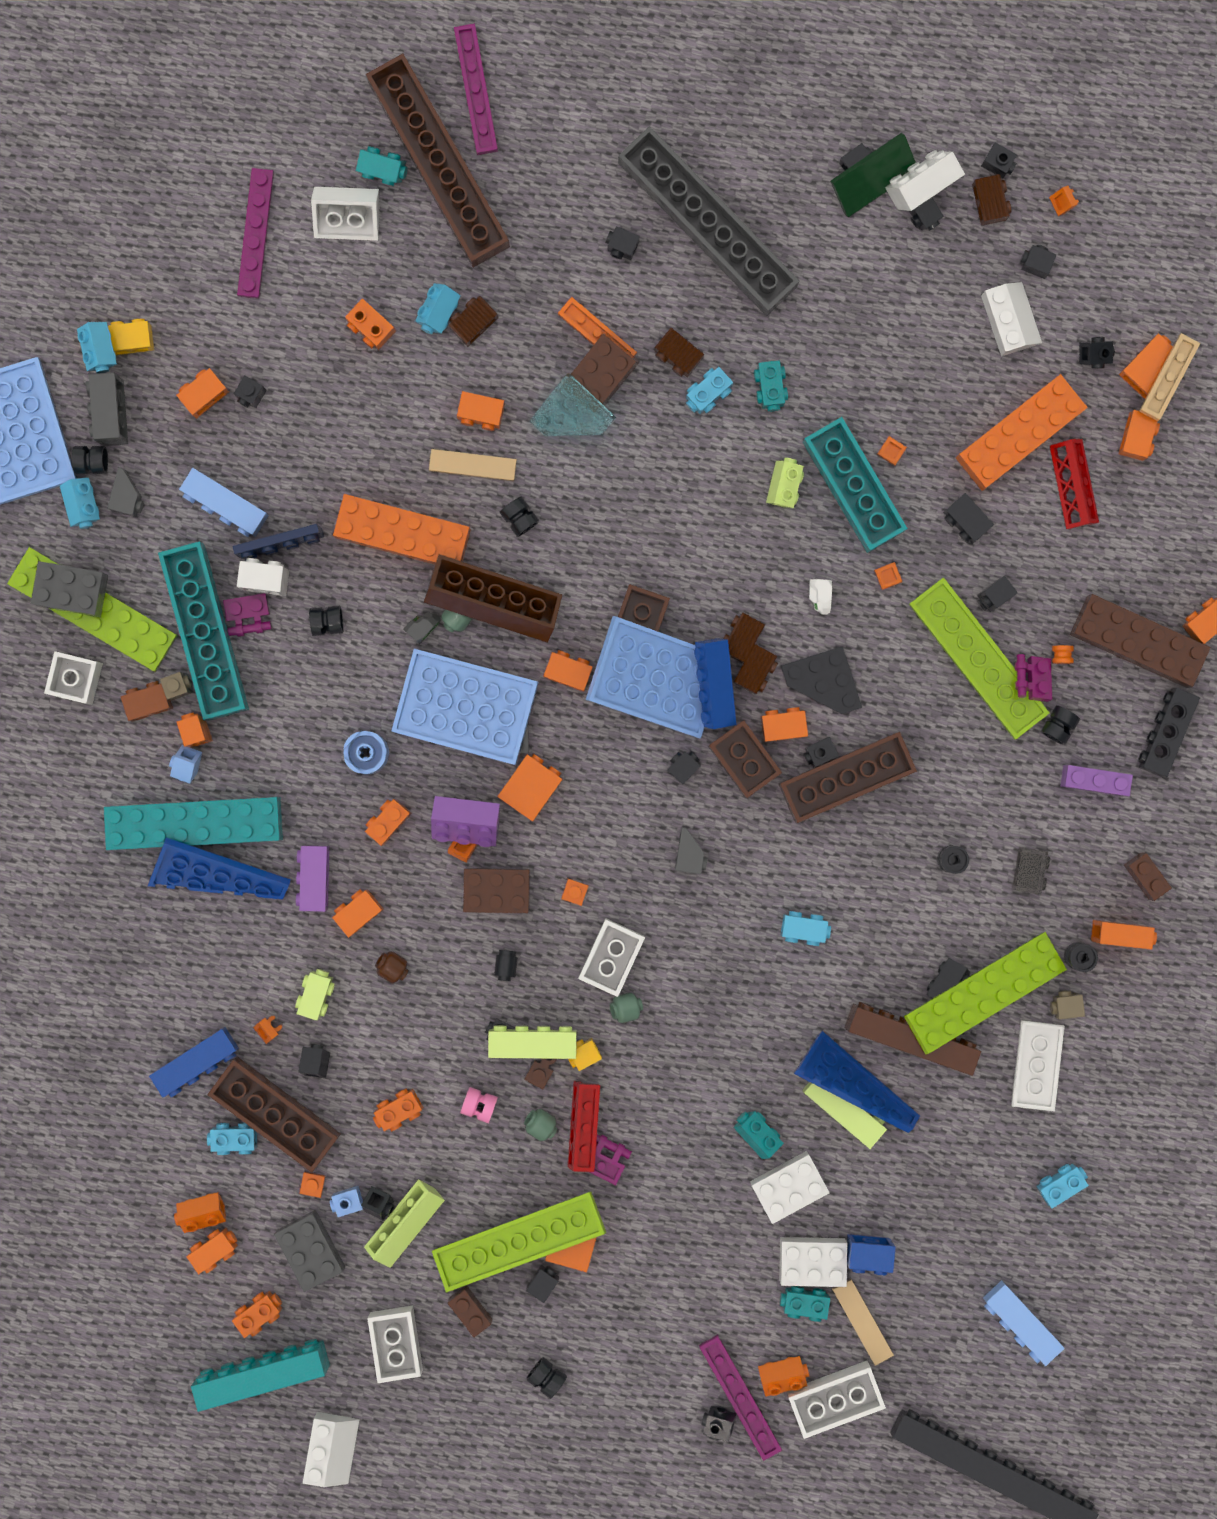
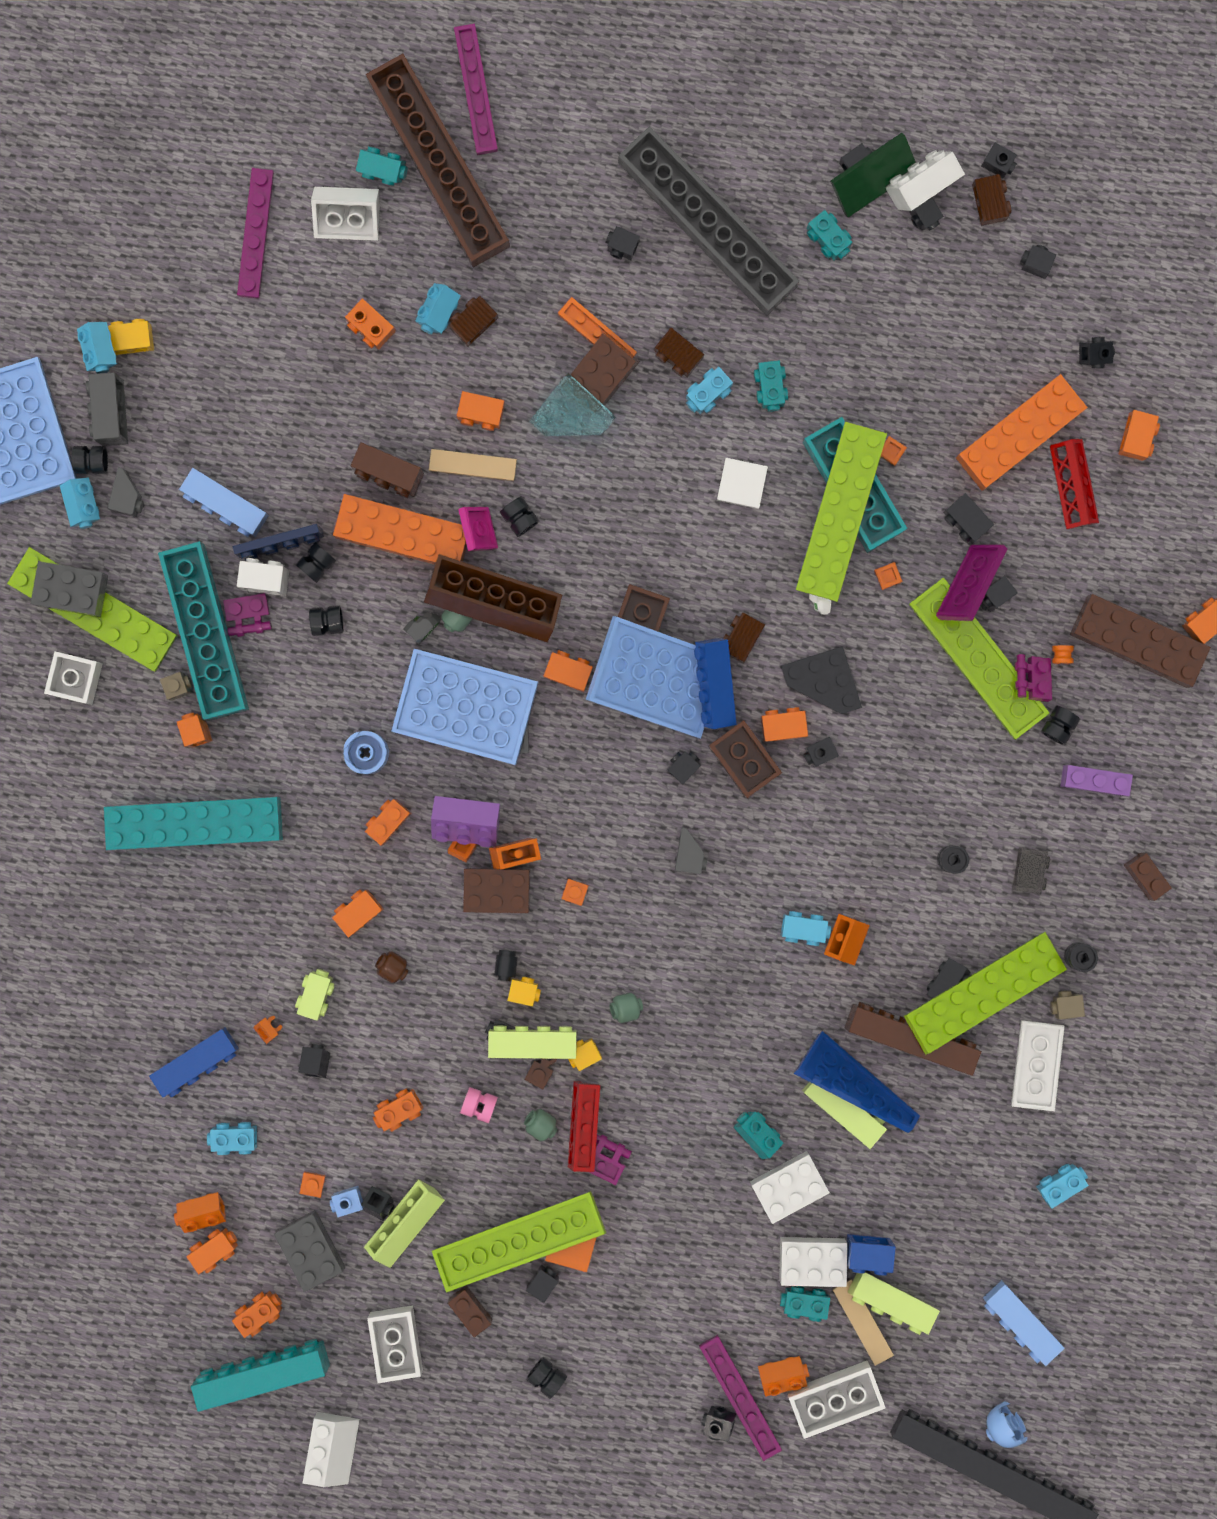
dark orange brick [120,681,173,722] -> none
blue wing [148,837,291,900] -> none
light blue brick [169,745,202,783] -> none
orange brick [176,368,229,419] -> none
reddish brown brick [207,1057,341,1173] -> none
black brick [233,375,267,408] -> none
medium lavender brick [296,846,329,912] -> none
orange brick [497,754,563,822] -> none
white brick [578,918,645,997] -> none
reddish brown brick [733,644,778,695] -> none
yellowish green brick [766,458,804,508] -> none
reddish brown brick [778,732,917,823] -> none
white slope [981,282,1042,357] -> none
orange tile [1049,186,1079,216] -> none
orange brick [1091,920,1157,950] -> none
orange brick [1119,333,1173,399] -> none
black brick [1138,688,1200,778] -> none
tan plate [1139,333,1200,421] -> none
none -> black wheel [295,542,336,583]
none -> reddish brown brick [350,442,424,499]
none -> dark pink tile [458,507,498,551]
none -> orange brick [489,838,541,870]
none -> yellow brick [507,976,541,1007]
none -> white tile [717,458,768,509]
none -> lime plate [796,422,887,602]
none -> teal brick [806,210,852,261]
none -> orange brick [824,914,870,966]
none -> yellowish green brick [848,1272,940,1335]
none -> magenta tile [936,545,1008,621]
none -> light blue cylinder [986,1401,1028,1448]

